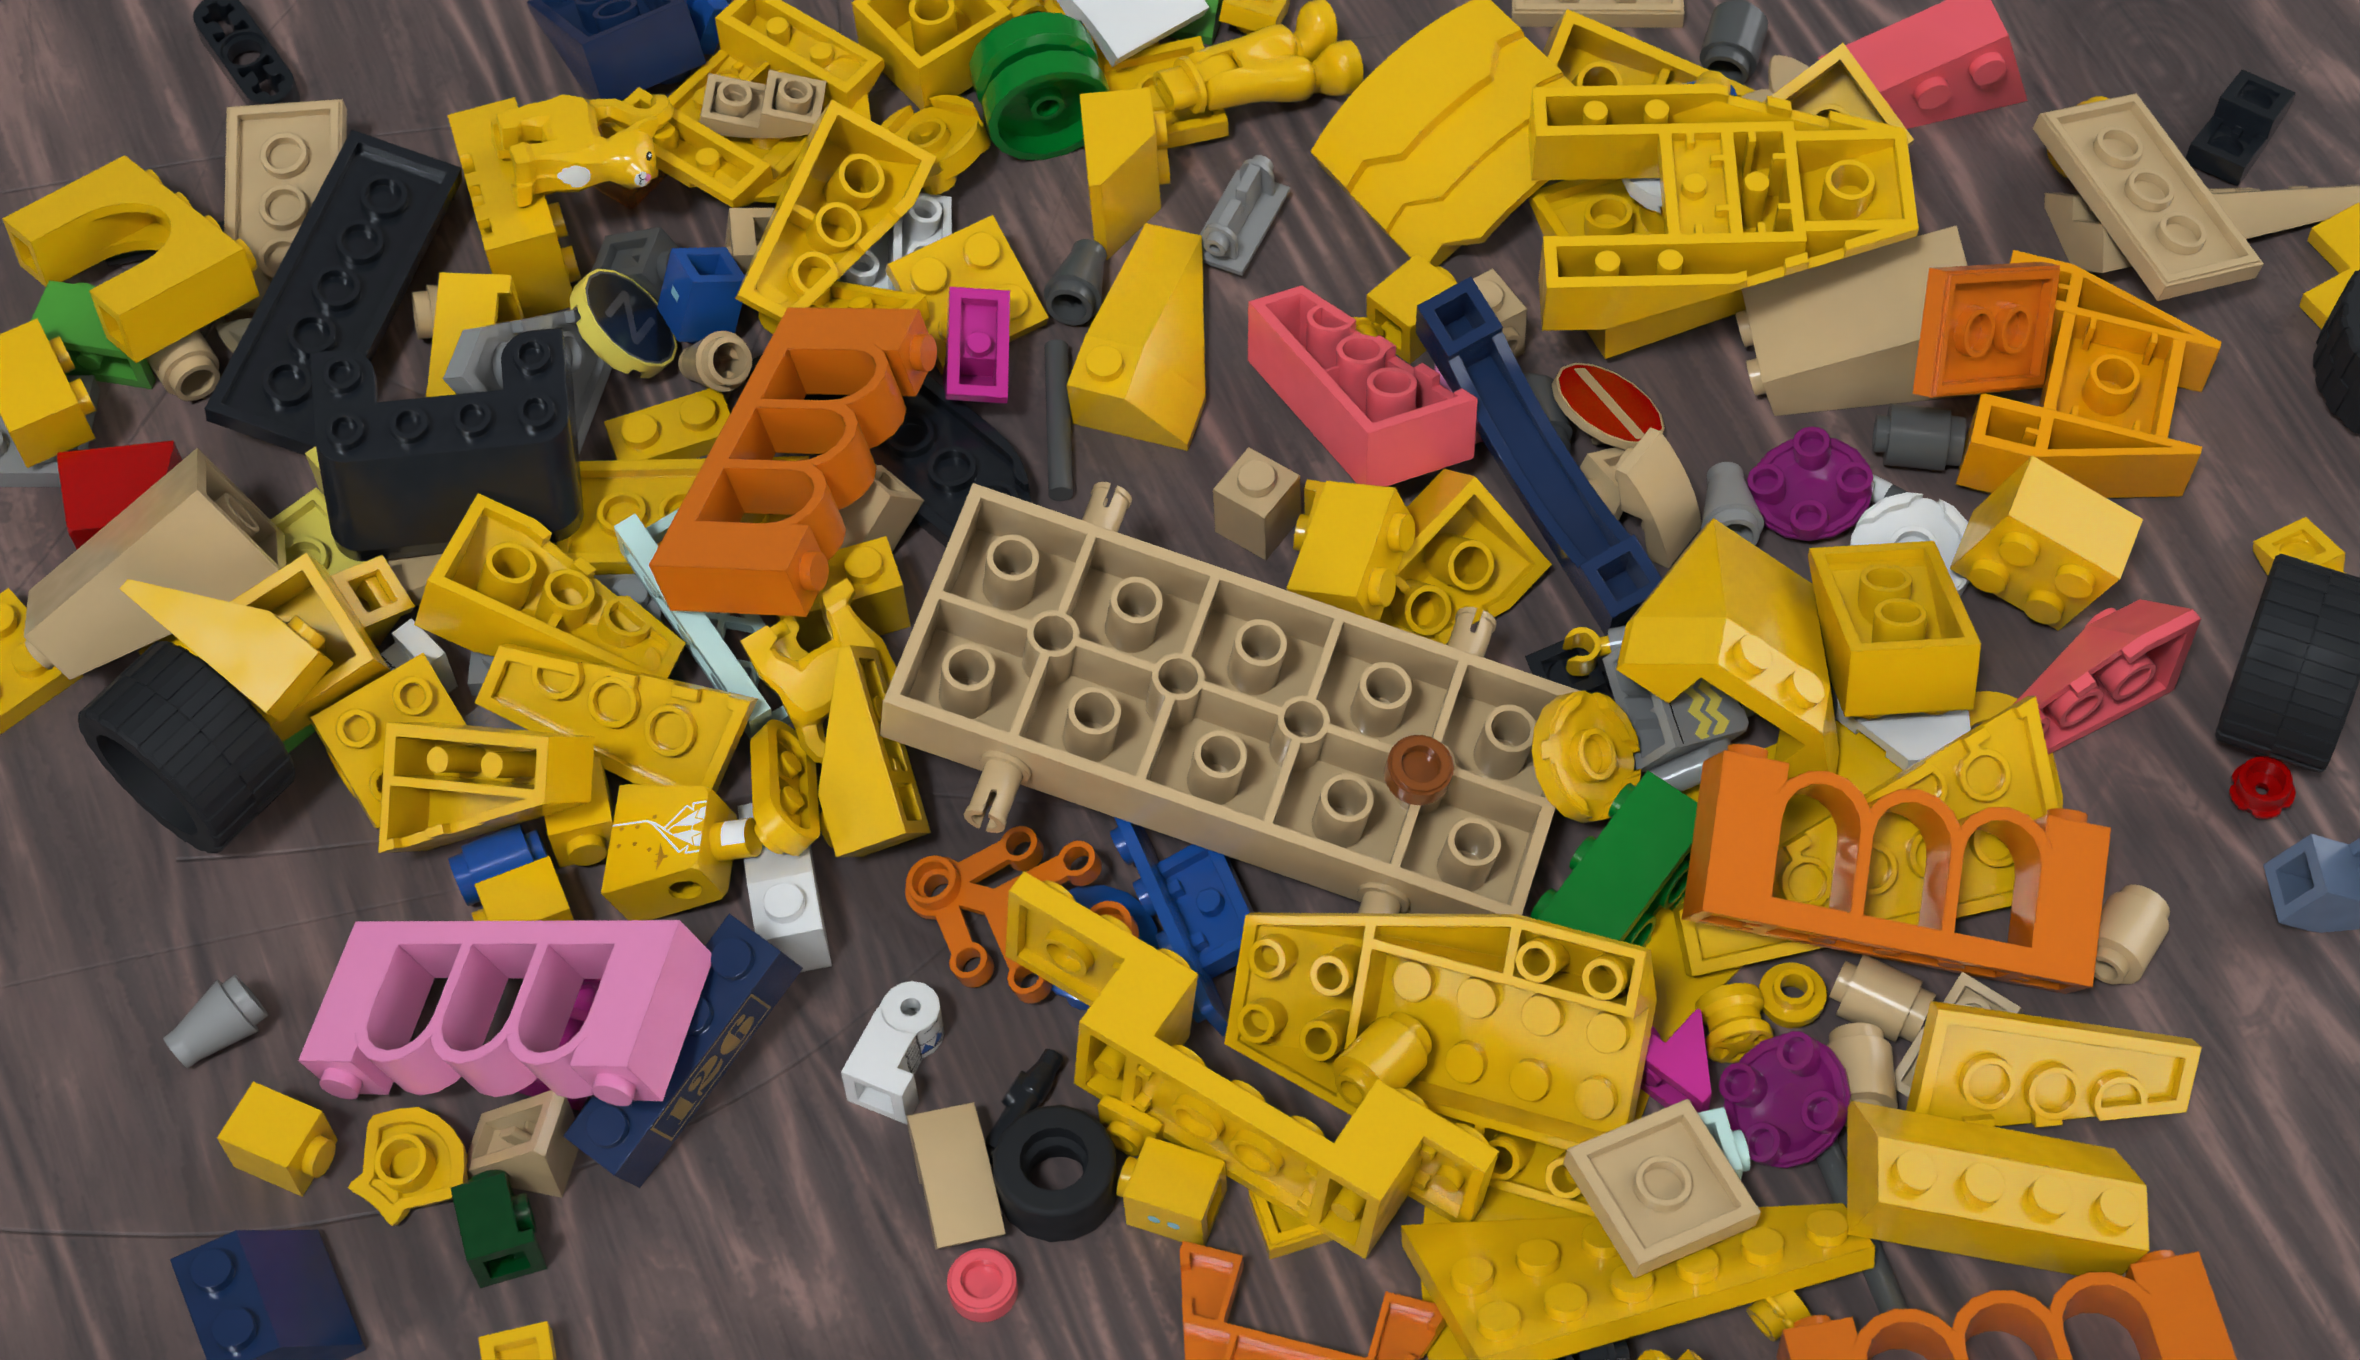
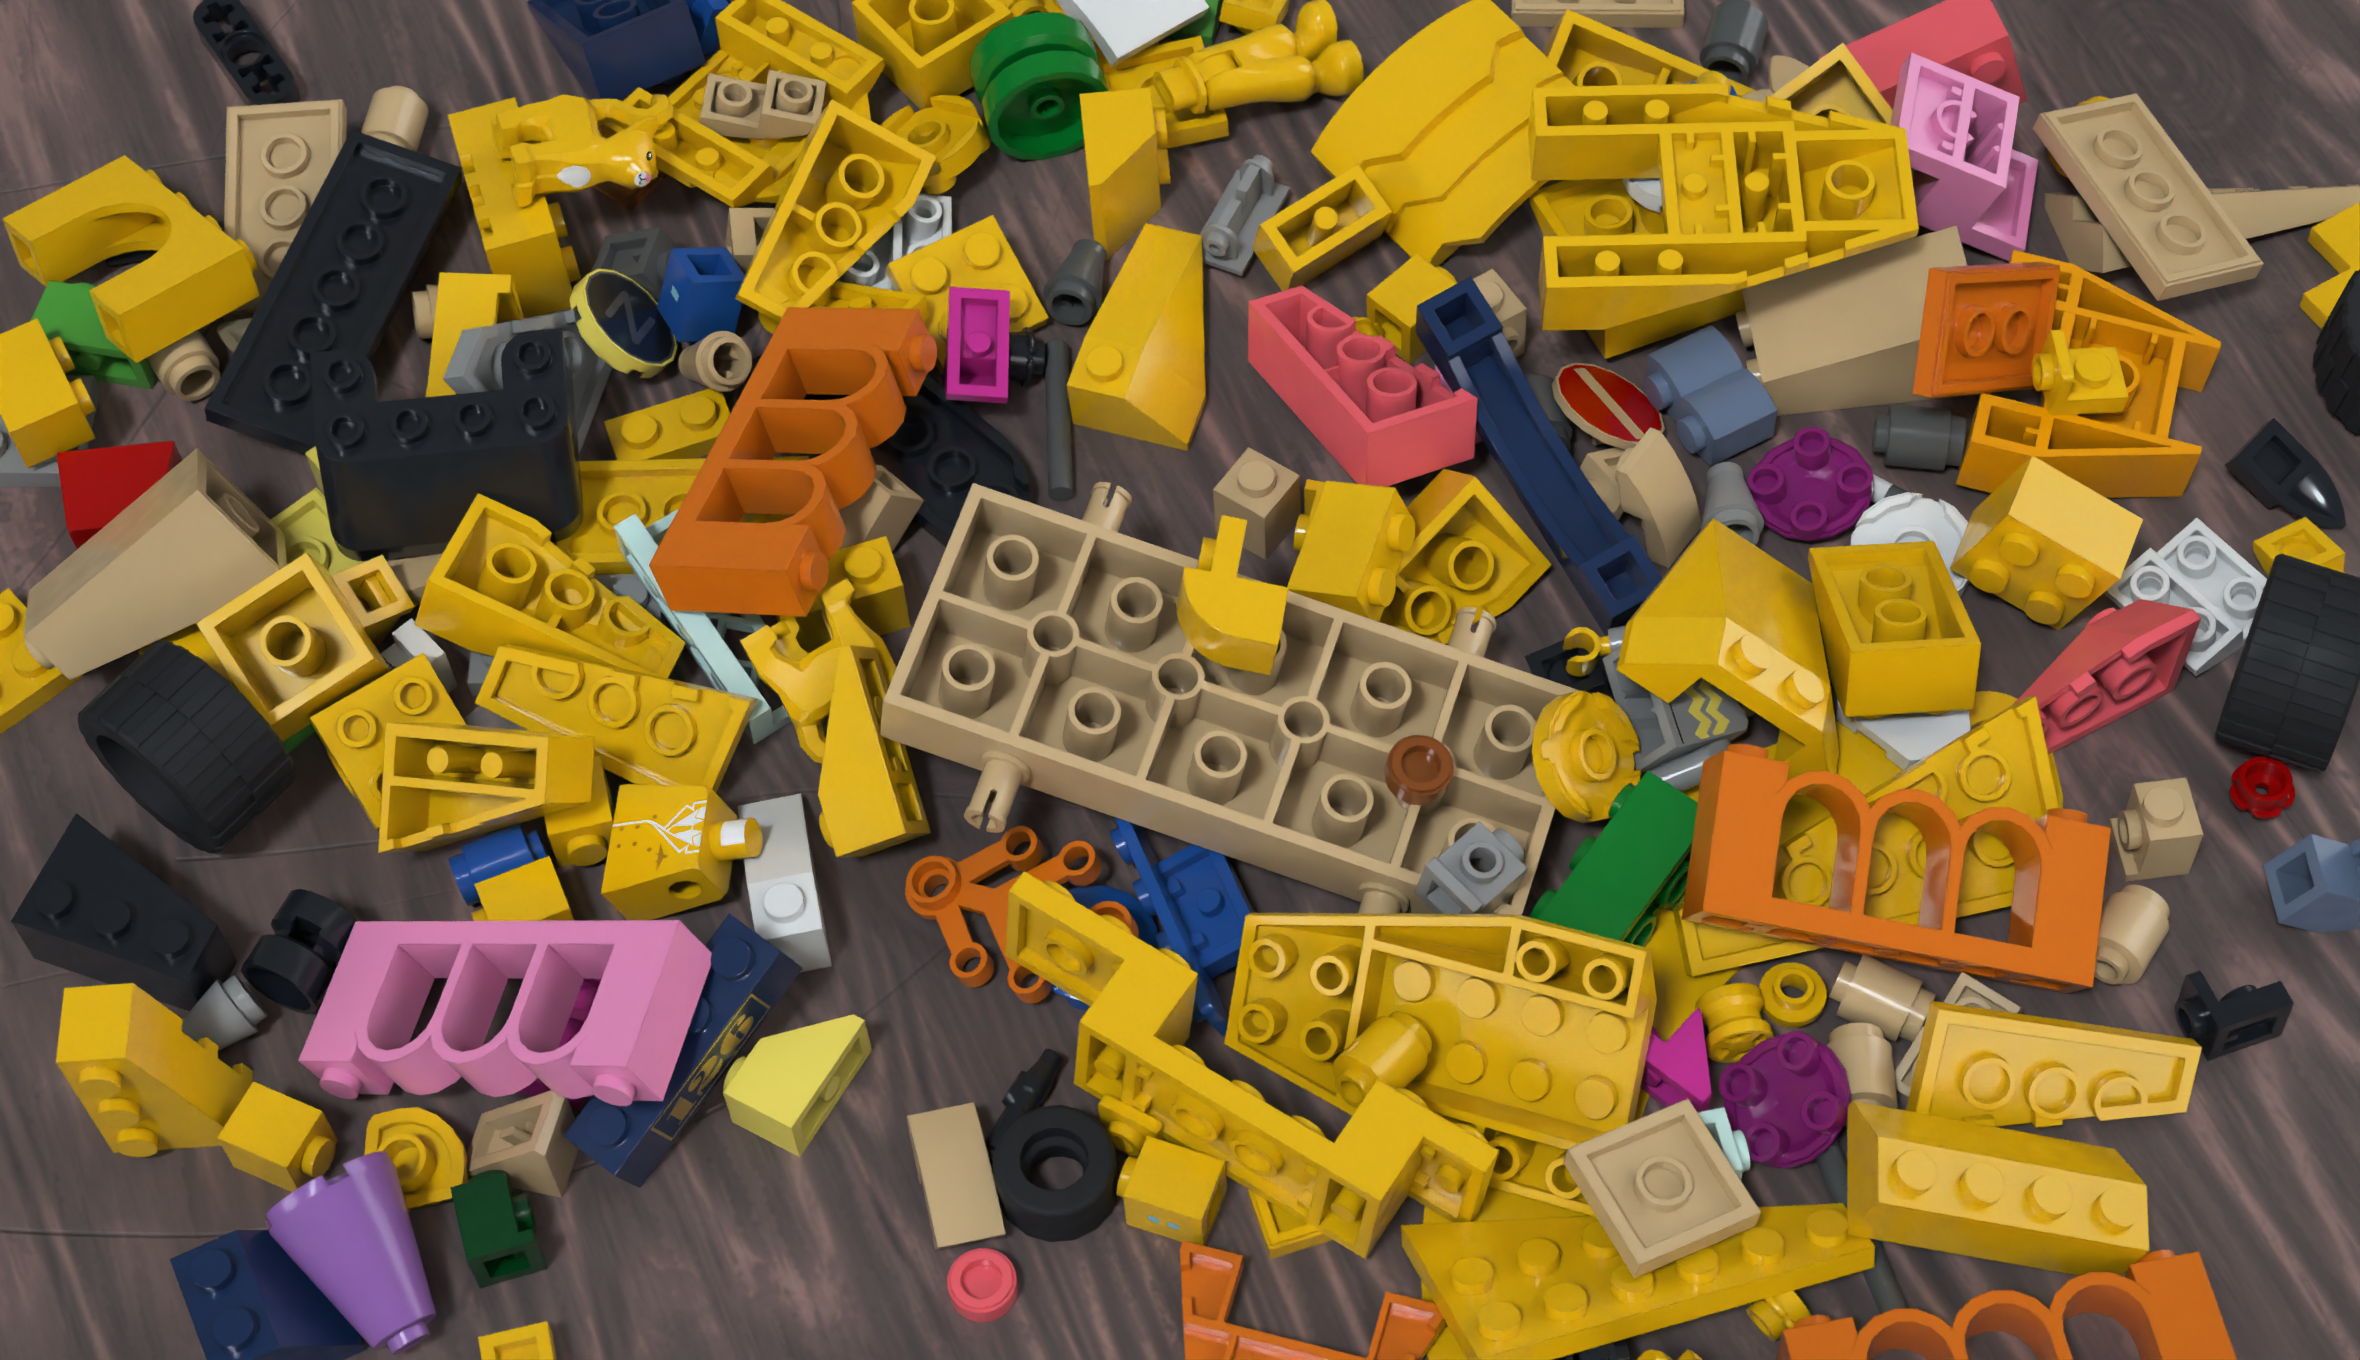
yellow slope [119,579,334,723] -> none
yellow plate [750,719,820,856] -> none
white leg [841,981,945,1124] -> none
black slope [2185,69,2296,186] -> none
none -> black wedge [11,813,237,1011]
none -> yellow wedge [56,983,254,1157]
none -> black wheel [241,889,357,1014]
none -> medium lavender cone [264,1151,437,1355]
none -> tan brick [361,86,429,152]
none -> light yellow slope [723,1014,872,1157]
none -> black plate [1008,327,1045,387]
none -> yellow brick [1177,515,1289,675]
none -> yellow brick [1252,164,1392,291]
none -> light grey brick [1414,821,1528,914]
none -> sand blue brick [1643,325,1778,466]
none -> bright pink bracket [1890,53,2038,261]
none -> yellow bracket [2032,329,2129,416]
none -> white slope [2104,518,2267,676]
none -> tan brick [2108,777,2203,882]
none -> black bracket [2175,971,2294,1061]
none -> black plate [2225,418,2346,530]

